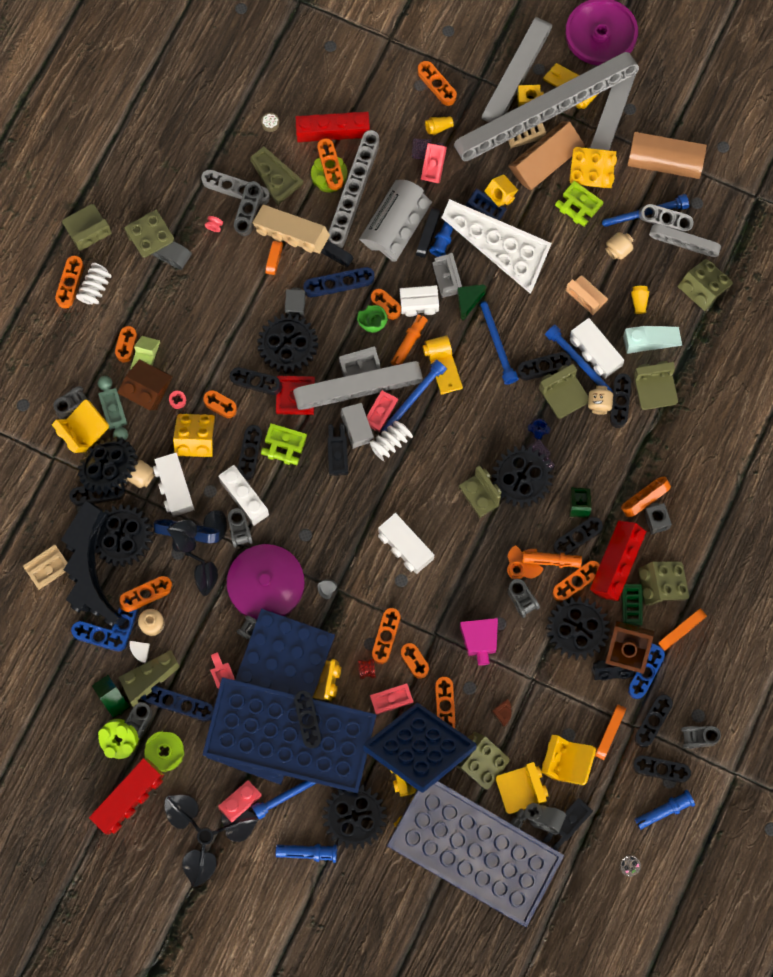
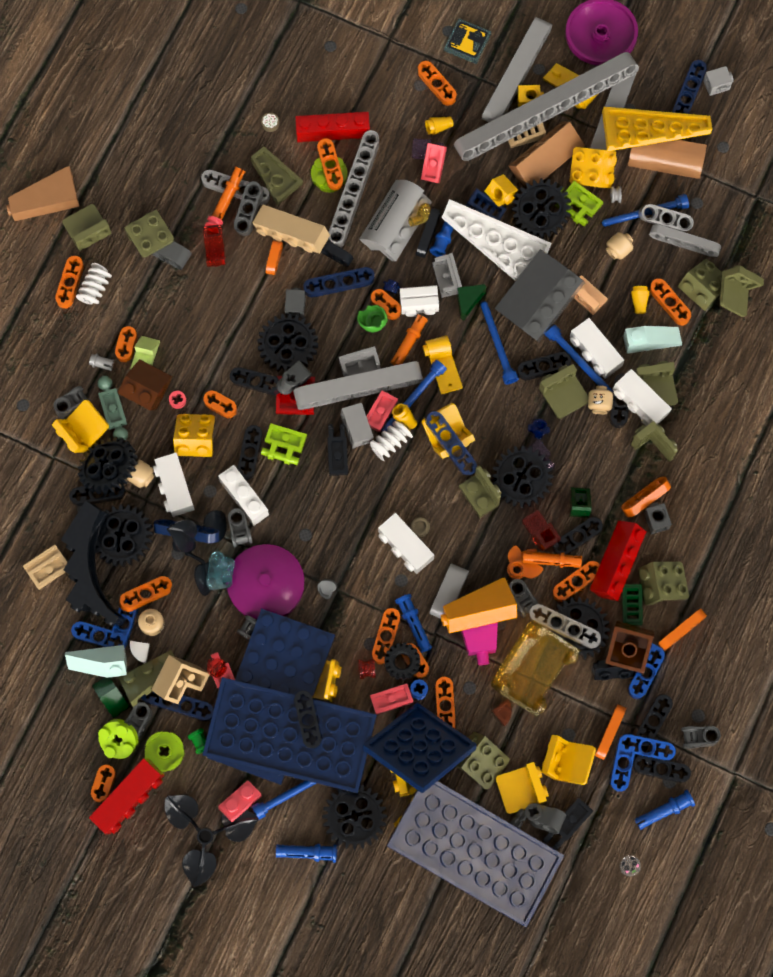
none -> medium nougat slope [6,166,80,221]
none -> light aqua slope [65,645,127,678]
none -> light grey pin [89,353,114,371]
none -> orange beam [91,765,116,803]
none -> tan brick [151,655,210,704]
none -> green bush [188,728,206,755]
none -> clear red brick [203,225,226,267]
none -> clear light blue piece [206,551,235,591]
none -> clear red plate [207,658,227,678]
none -> orange pin [211,166,246,220]
none -> dark grey piece [276,360,313,395]
none -> clear blue plate [383,279,401,294]
none -> black tyre [385,643,420,680]
none -> yellow cone [392,403,418,429]
none -> blue pin [395,594,432,653]
none -> clear yellow arm [408,203,430,227]
none -> blue bush [410,679,428,700]
none -> dark tan tile [411,517,430,538]
none -> yellow bracket [422,403,475,459]
none -> dark blue beam [425,411,477,475]
none -> light grey beam [429,563,469,619]
none -> light orange slope [441,578,517,633]
none -> tile [444,19,491,64]
none -> clear yellow windscreen [491,620,580,717]
none -> dark grey slope [495,249,585,342]
none -> black gear [512,178,572,239]
none -> clear red brick [521,510,561,551]
none -> light grey beam [529,604,601,648]
none -> yellow wing [602,107,712,151]
none -> light grey bush [610,186,622,203]
none -> blue beam [610,734,676,792]
none -> white brick [612,369,672,426]
none -> olive bracket [631,421,678,462]
none -> orange beam [649,279,691,325]
none -> dark blue beam [672,60,707,114]
none -> light grey brick [703,66,733,96]
none -> olive bracket [720,265,764,317]

